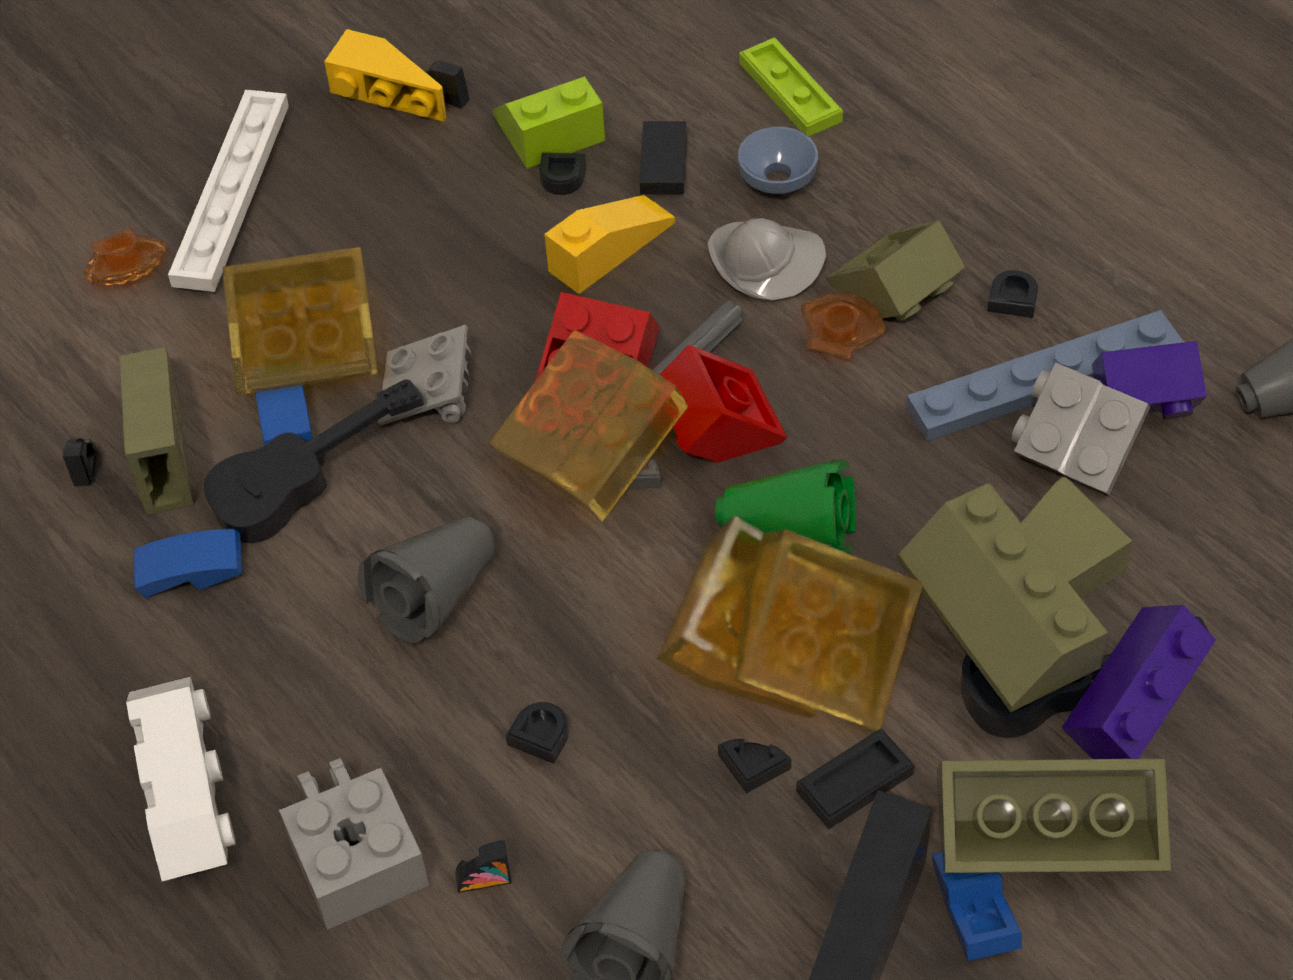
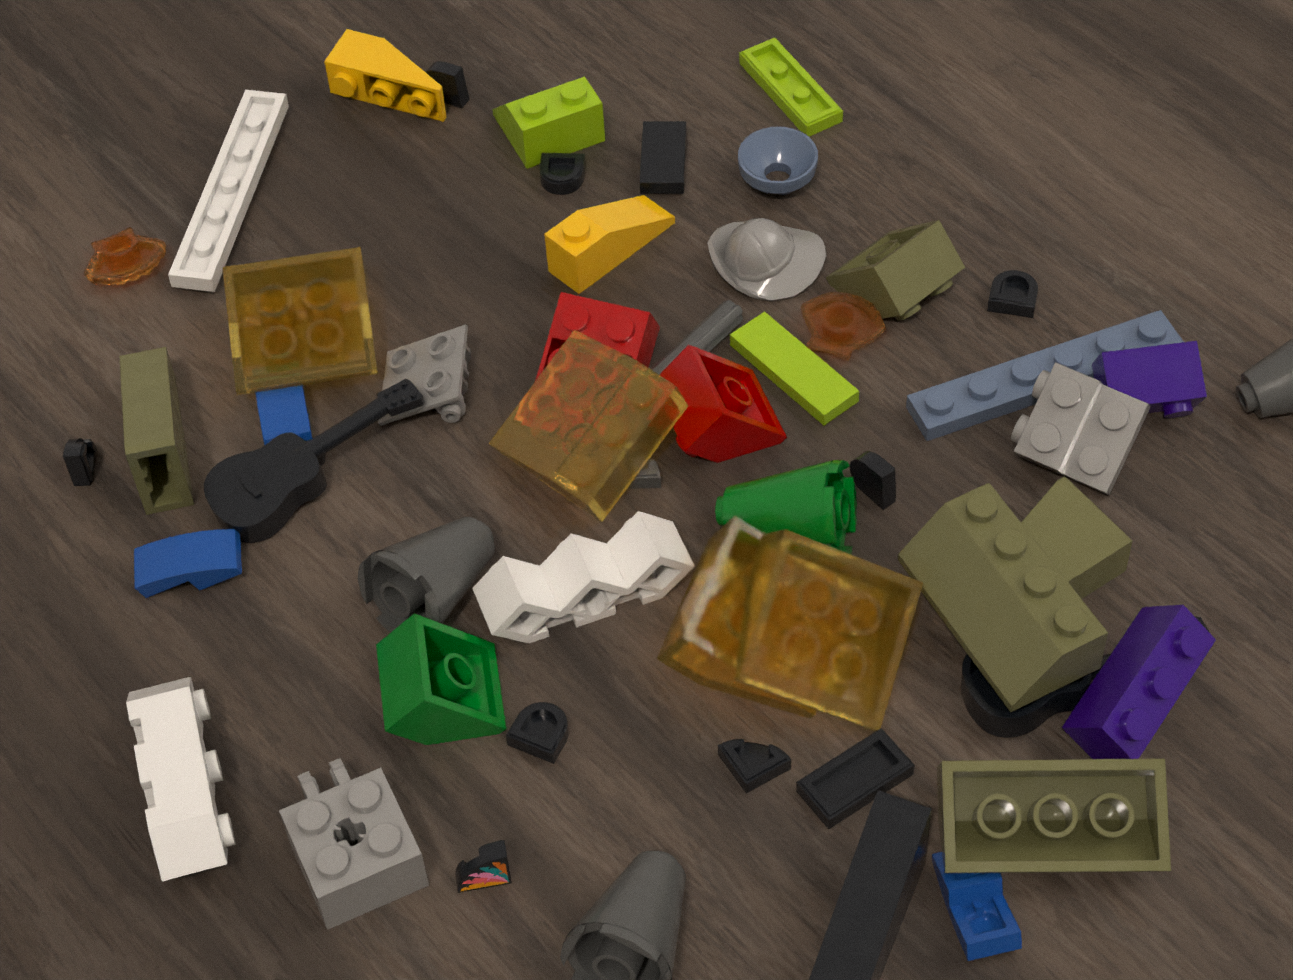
none -> green slope [376,613,506,745]
none -> white brick [472,511,695,643]
none -> lime tile [730,311,859,426]
none -> black tile [850,451,896,510]

